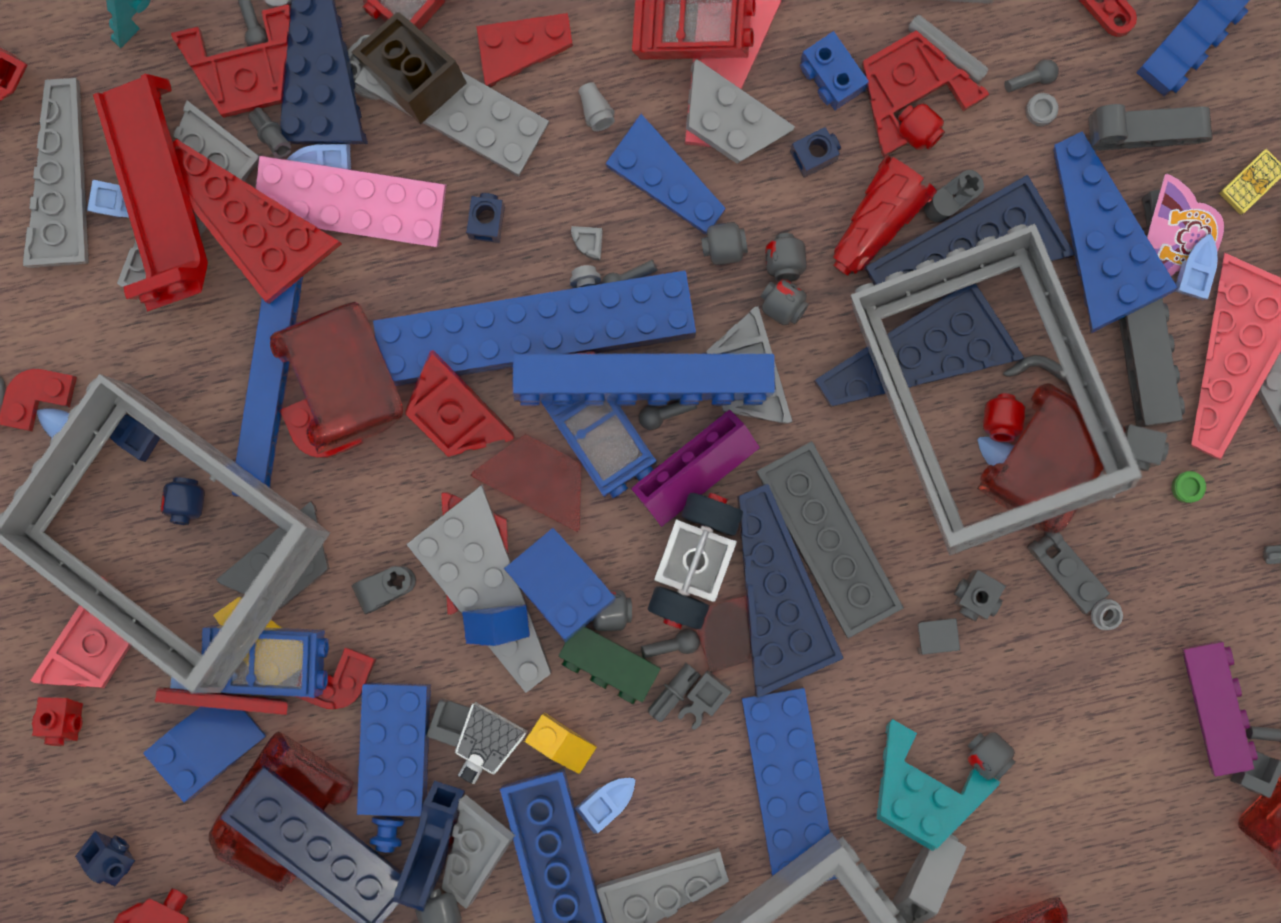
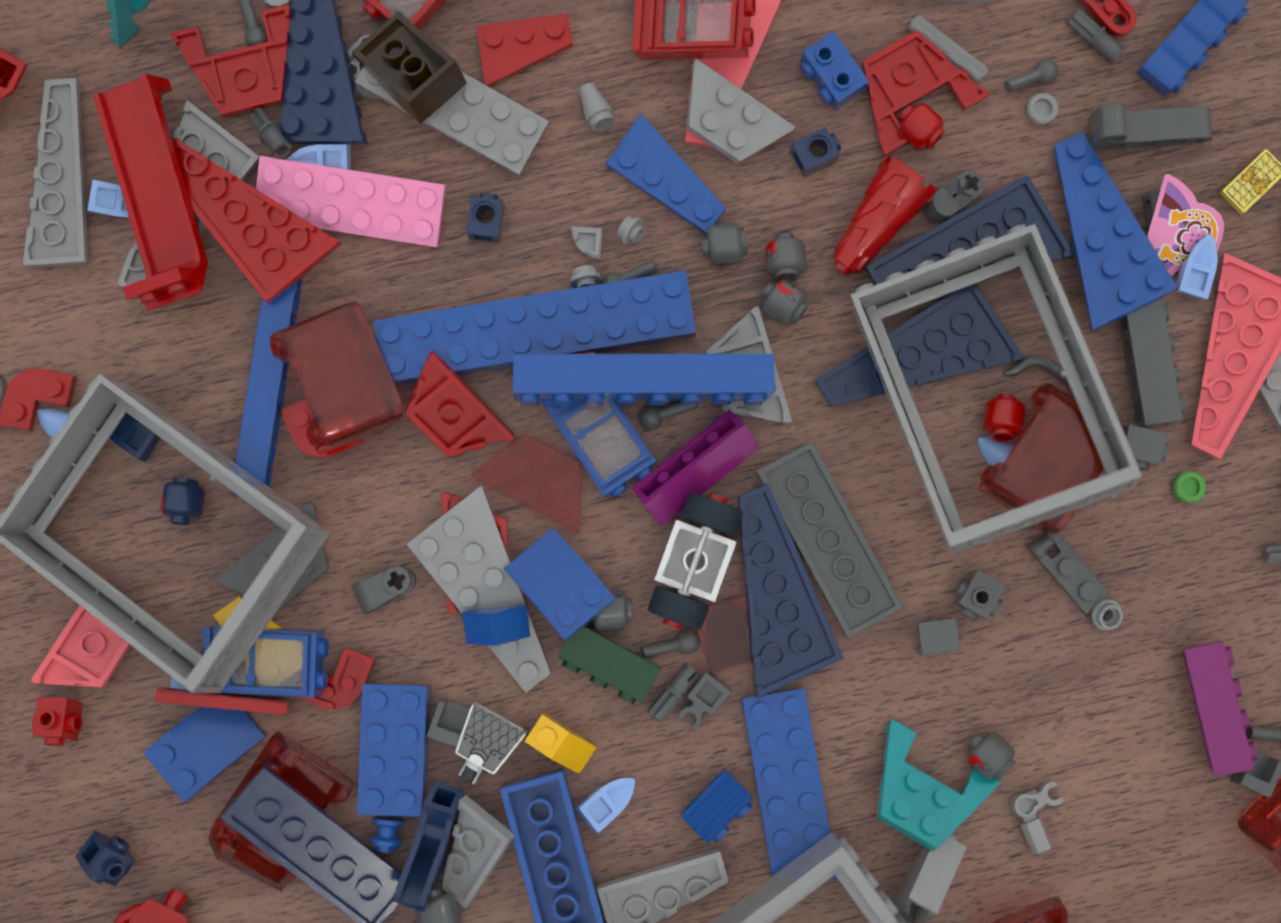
none -> light grey plate [617,216,645,246]
none -> blue brick [680,768,753,844]
none -> light grey bar [1009,781,1064,855]
none -> dark grey axle [1068,10,1125,63]

